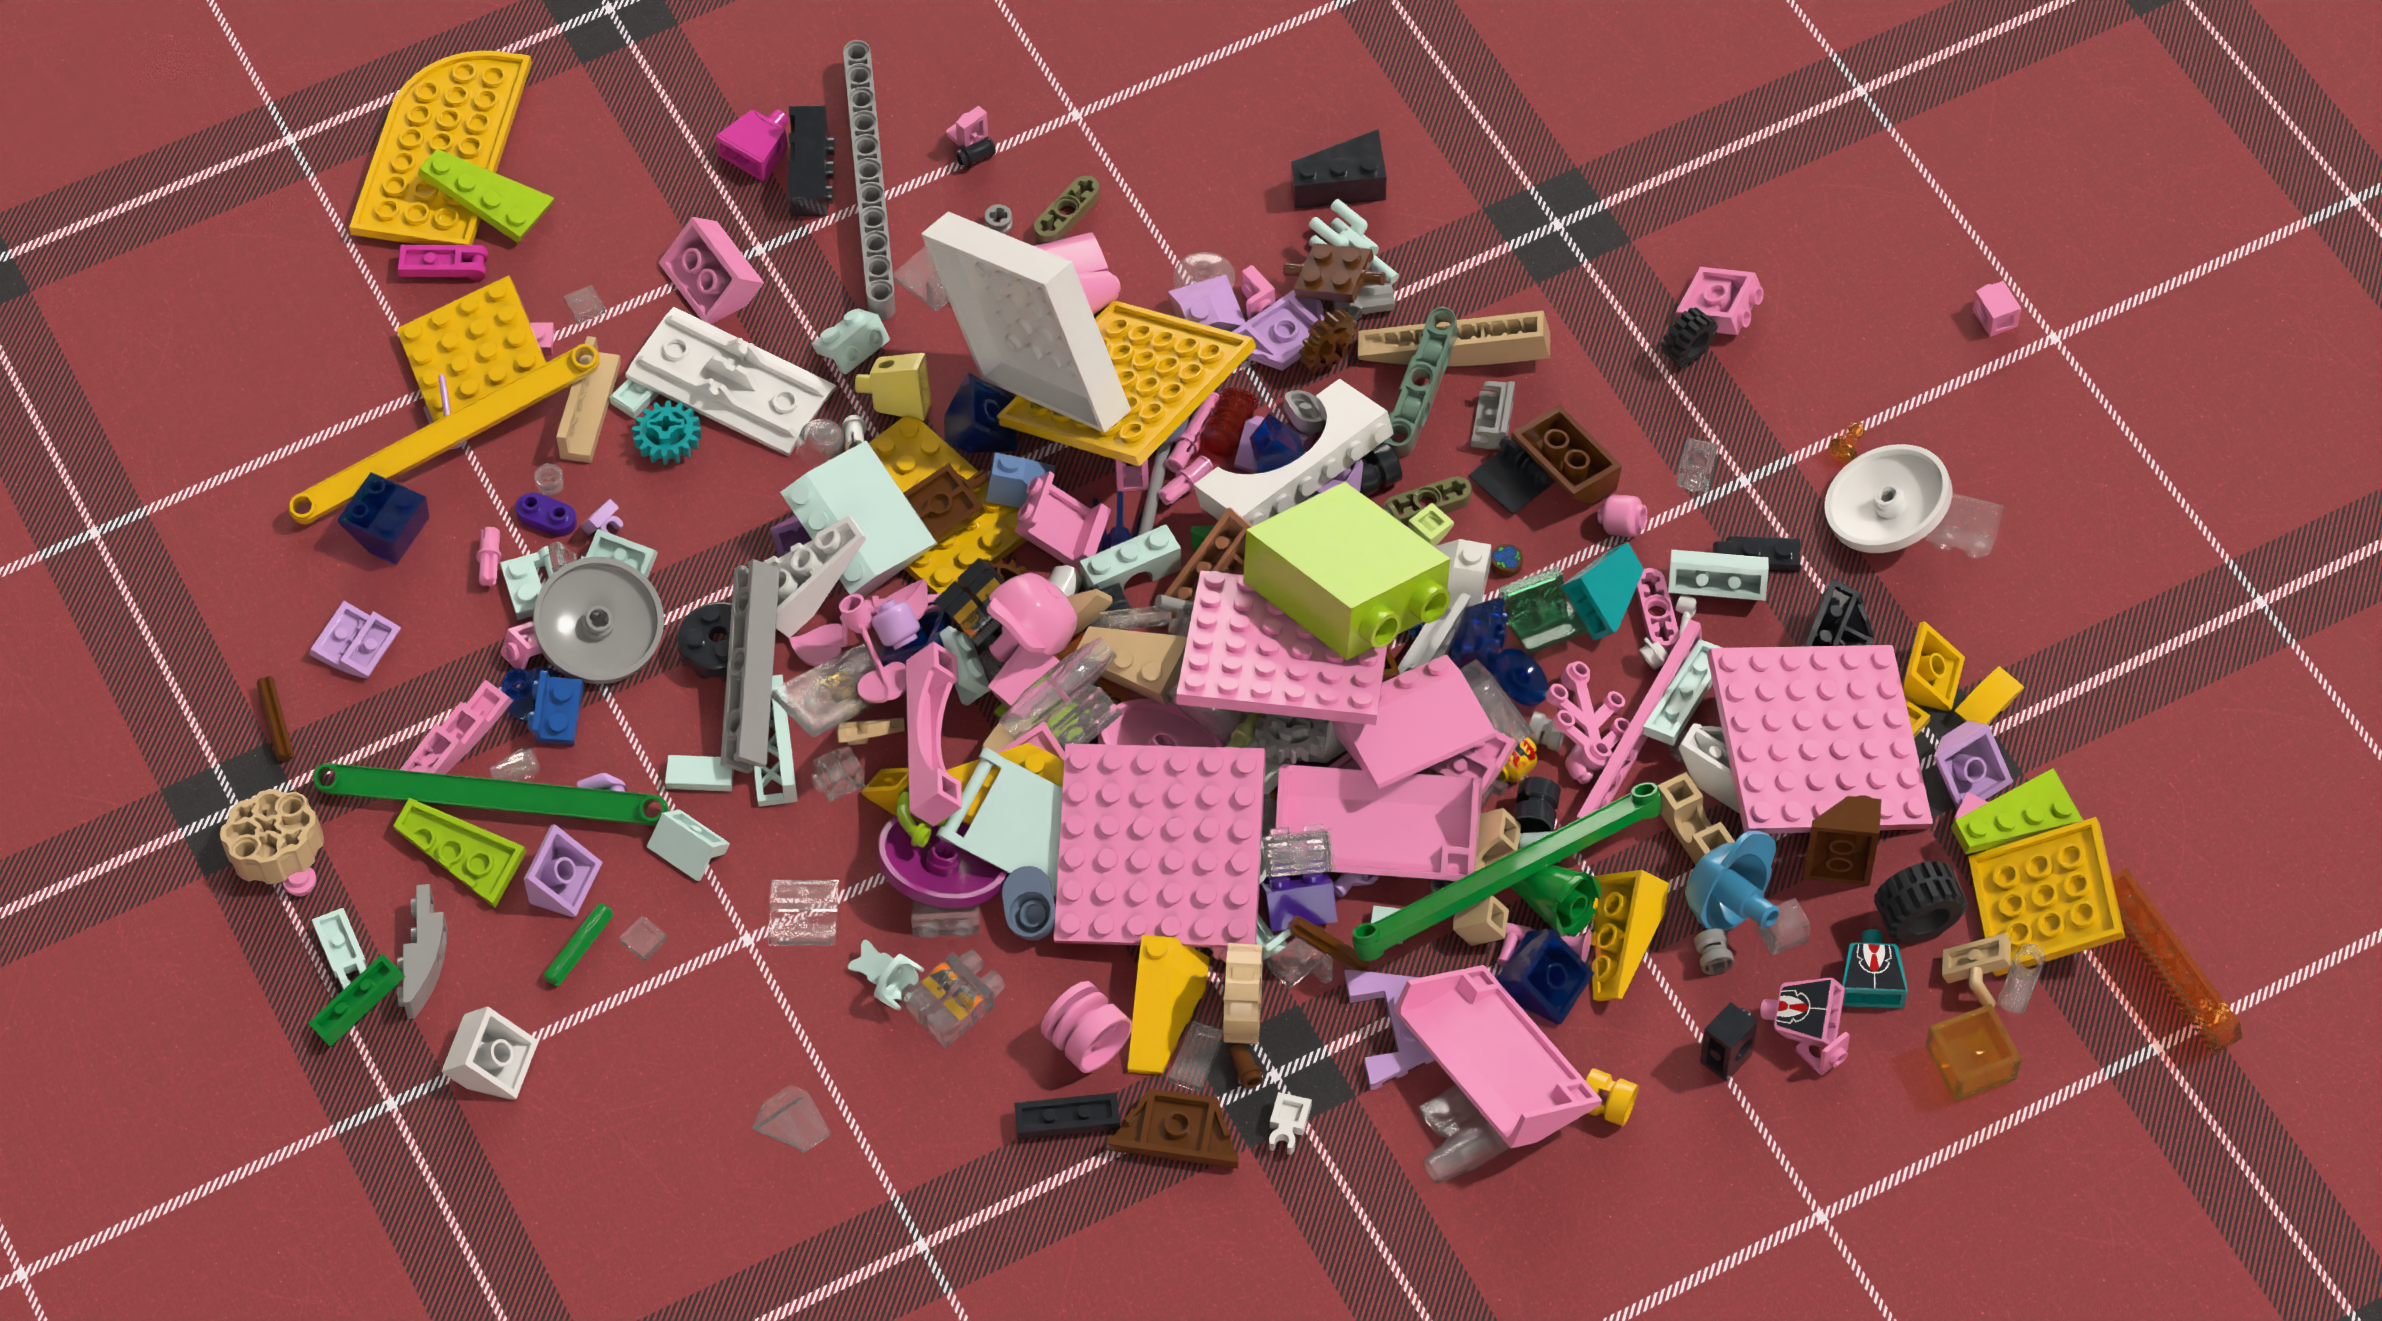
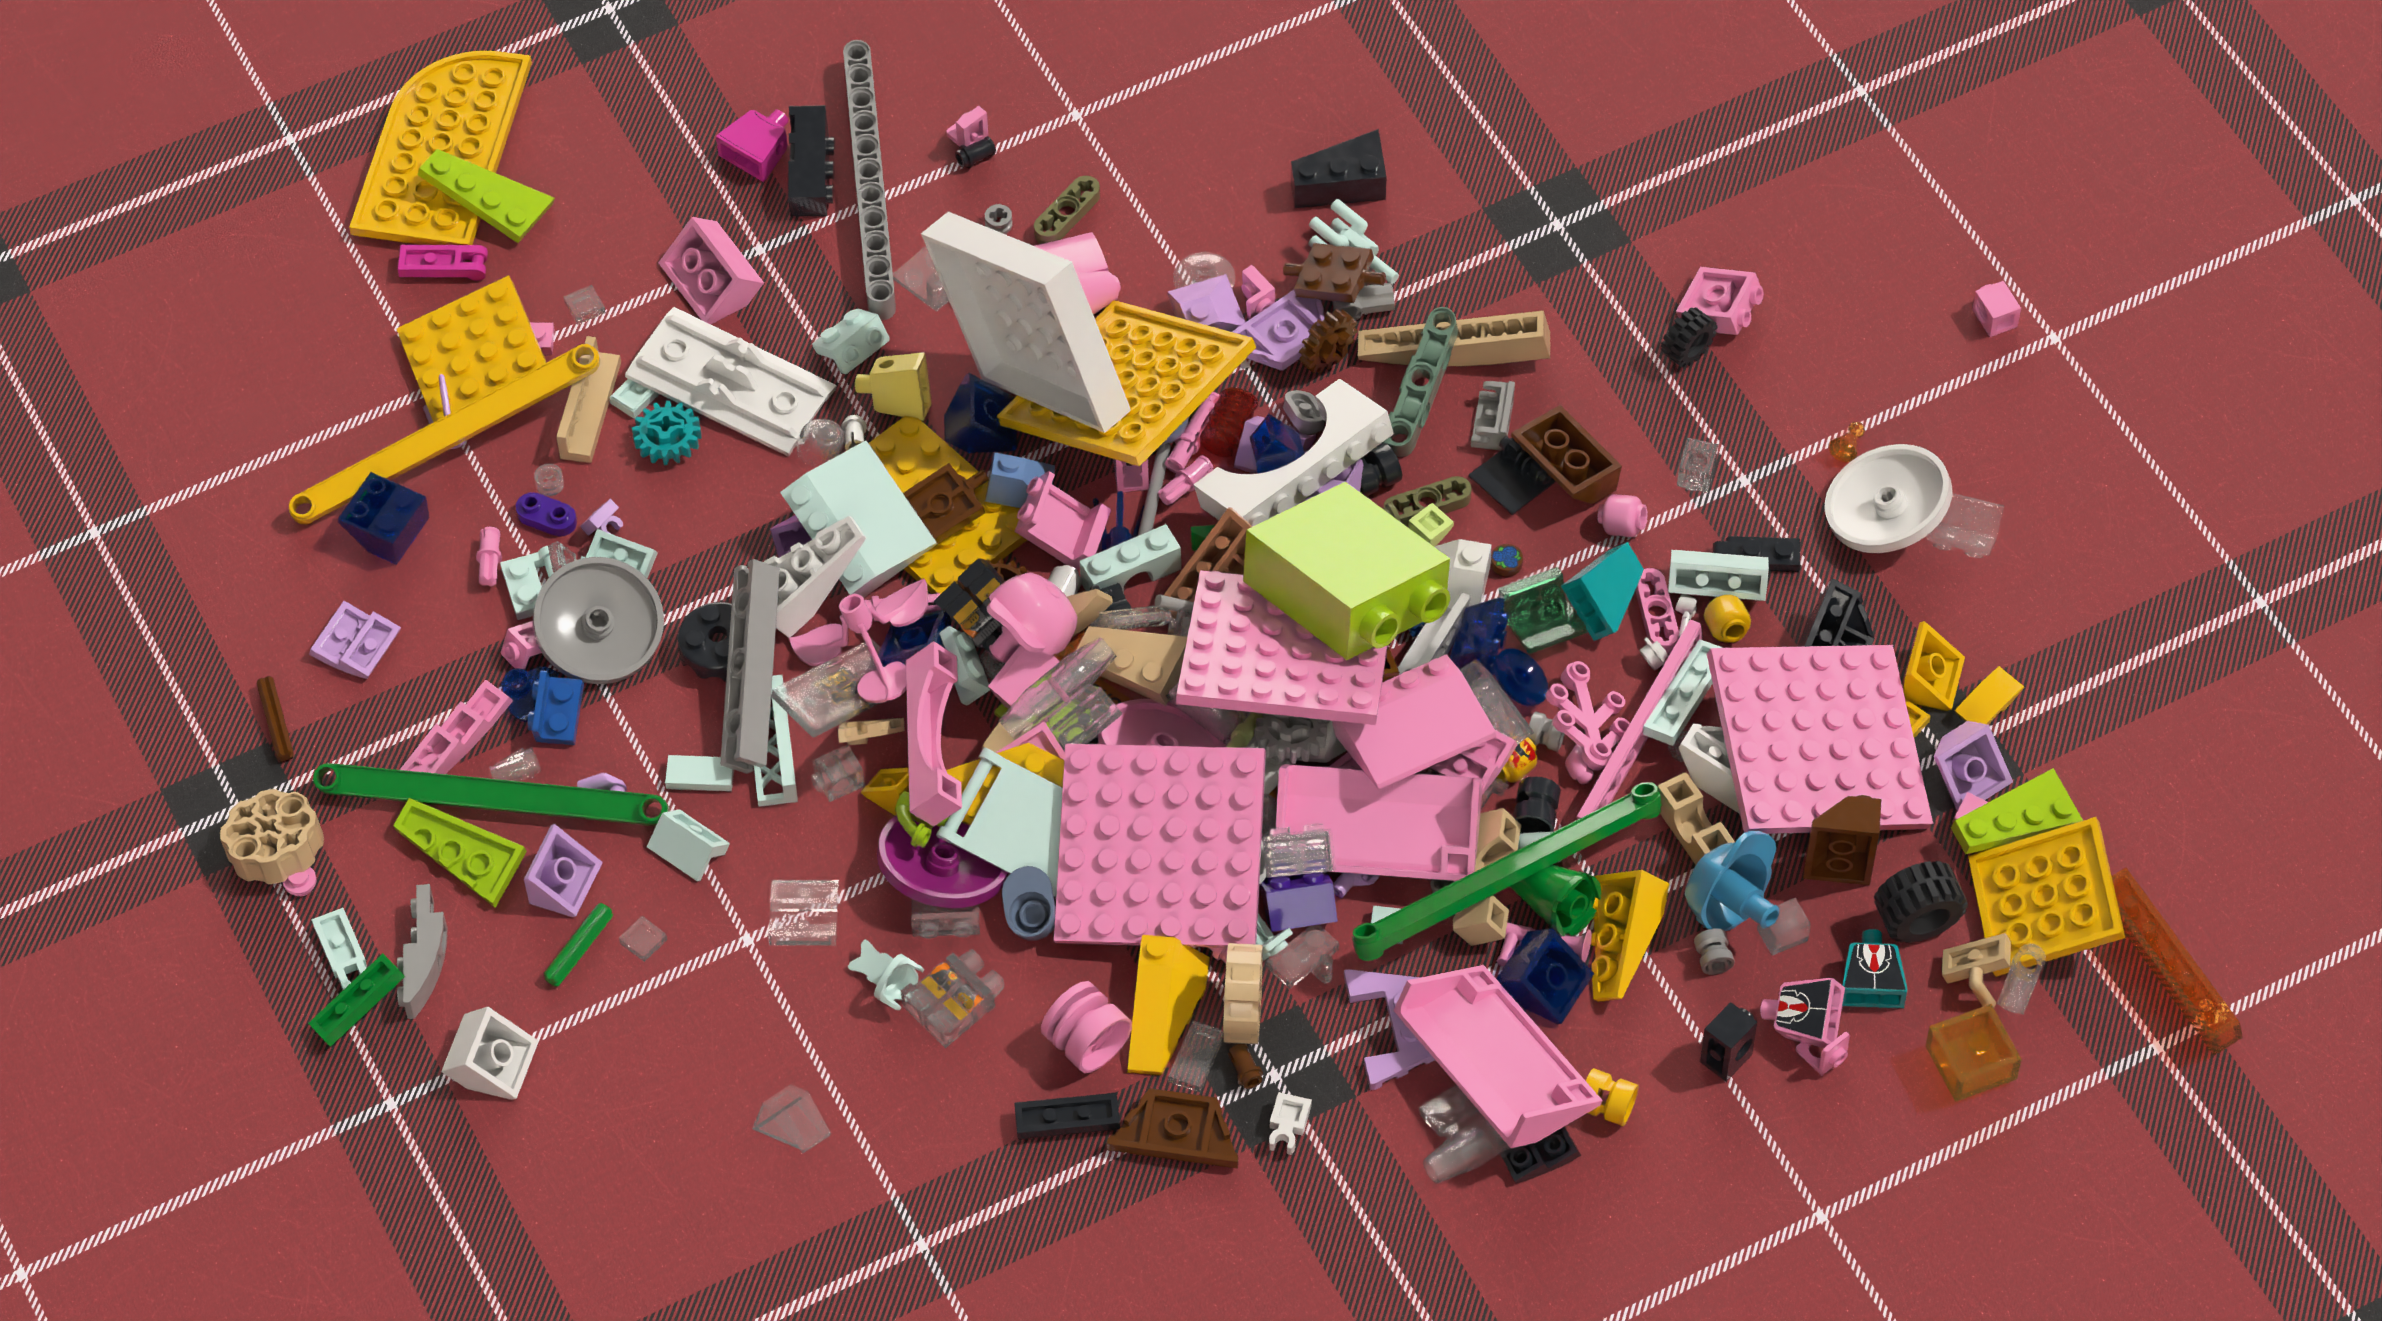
lavender head [872,599,920,649] -> none
reddish brown axle [1287,916,1370,971] -> none
none -> black slope [1500,1126,1581,1184]
none -> yellow head [1704,595,1751,643]

